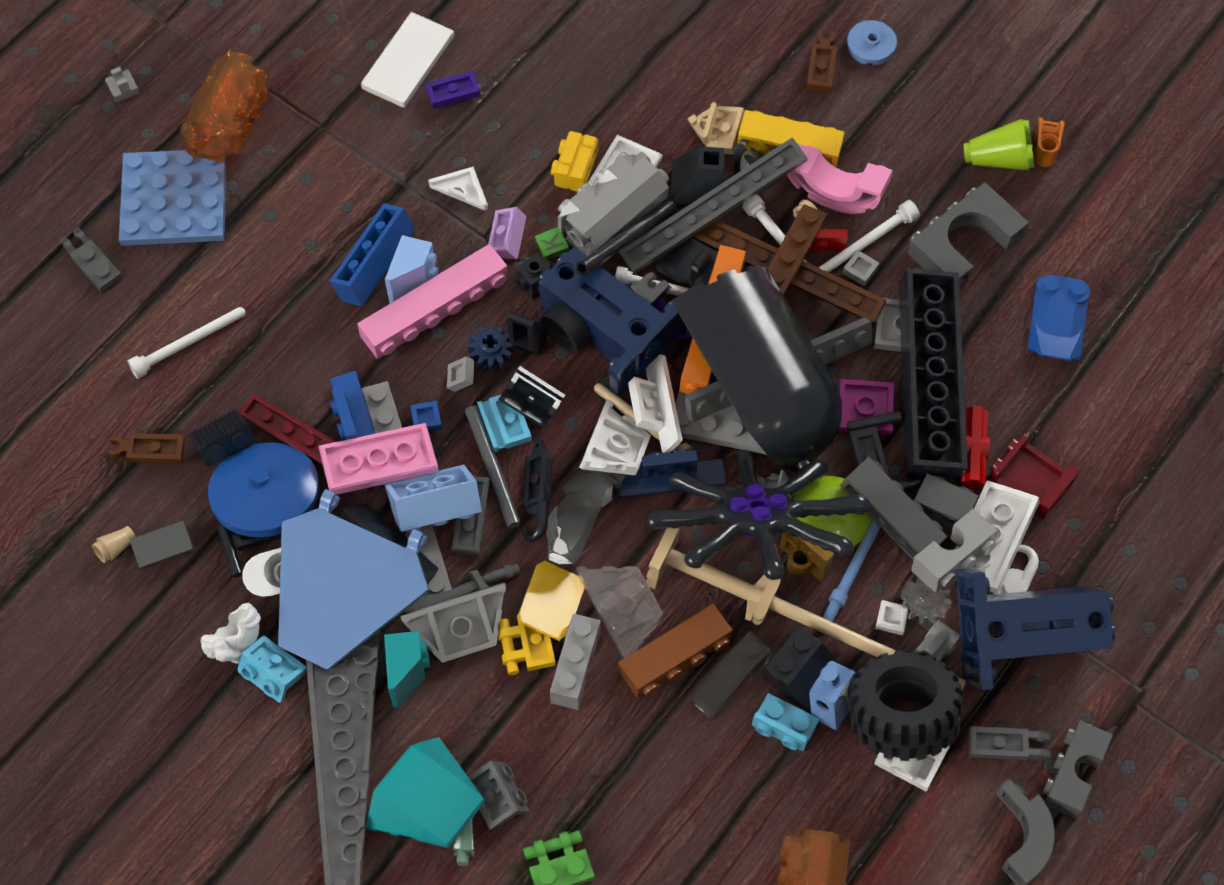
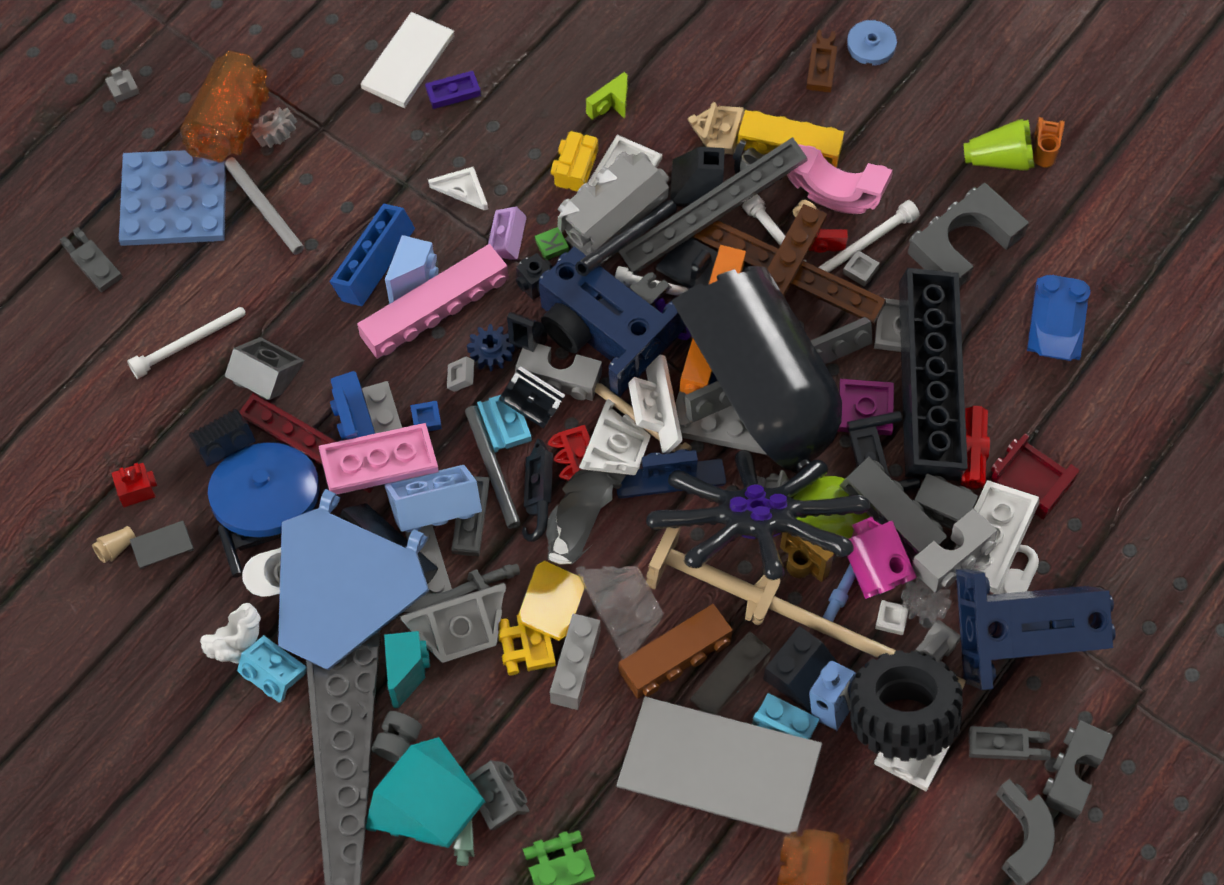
reddish brown plate [108,433,186,464] -> none
none -> red brick [111,463,157,507]
none -> light grey piece [225,157,304,255]
none -> dark grey slope [225,337,305,400]
none -> light grey gear [252,107,297,148]
none -> dark grey wheel [371,711,422,763]
none -> light grey arch [515,344,602,401]
none -> red plate [547,425,590,480]
none -> lime slope [586,72,628,120]
none -> light grey piece [616,697,822,836]
none -> dark pink cylinder [847,517,917,599]

